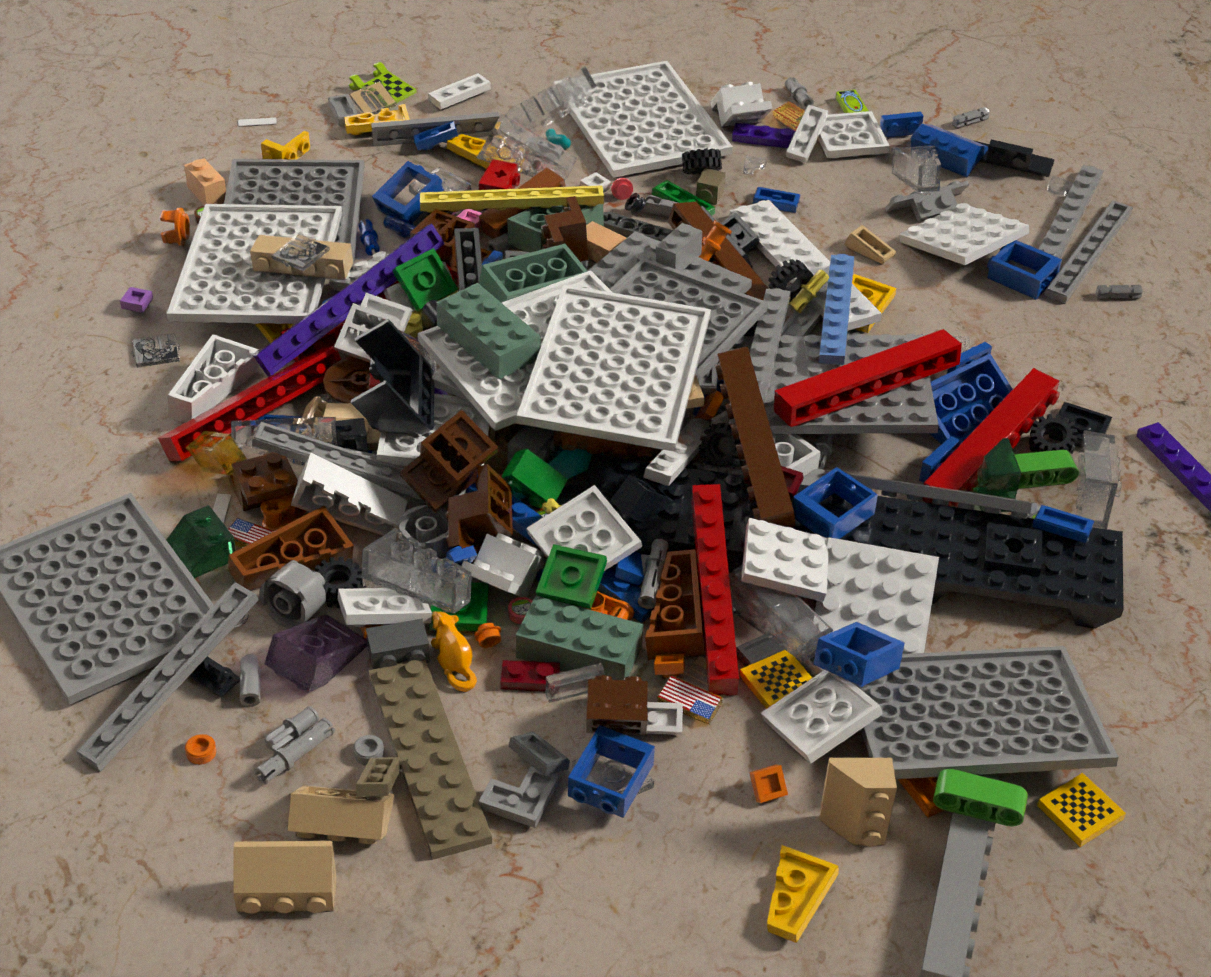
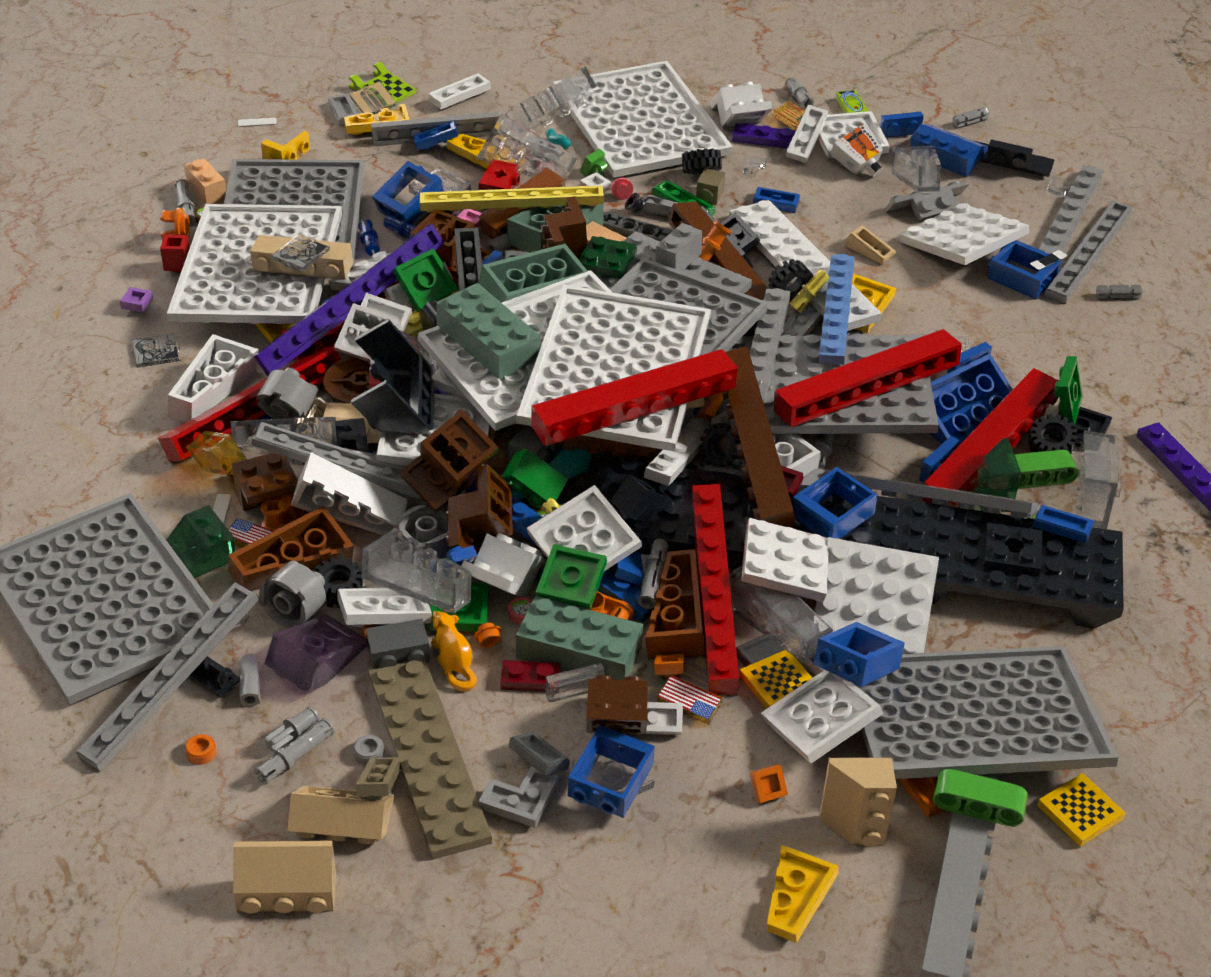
none -> red brick [160,235,190,273]
none -> light grey pin [174,179,196,227]
none -> light grey brick [256,367,318,425]
none -> red brick [531,349,738,446]
none -> bright green tile [579,148,608,177]
none -> dark green plate [579,236,637,279]
none -> torso [830,123,883,177]
none -> sticker [1031,250,1067,270]
none -> green plate [1055,356,1083,425]

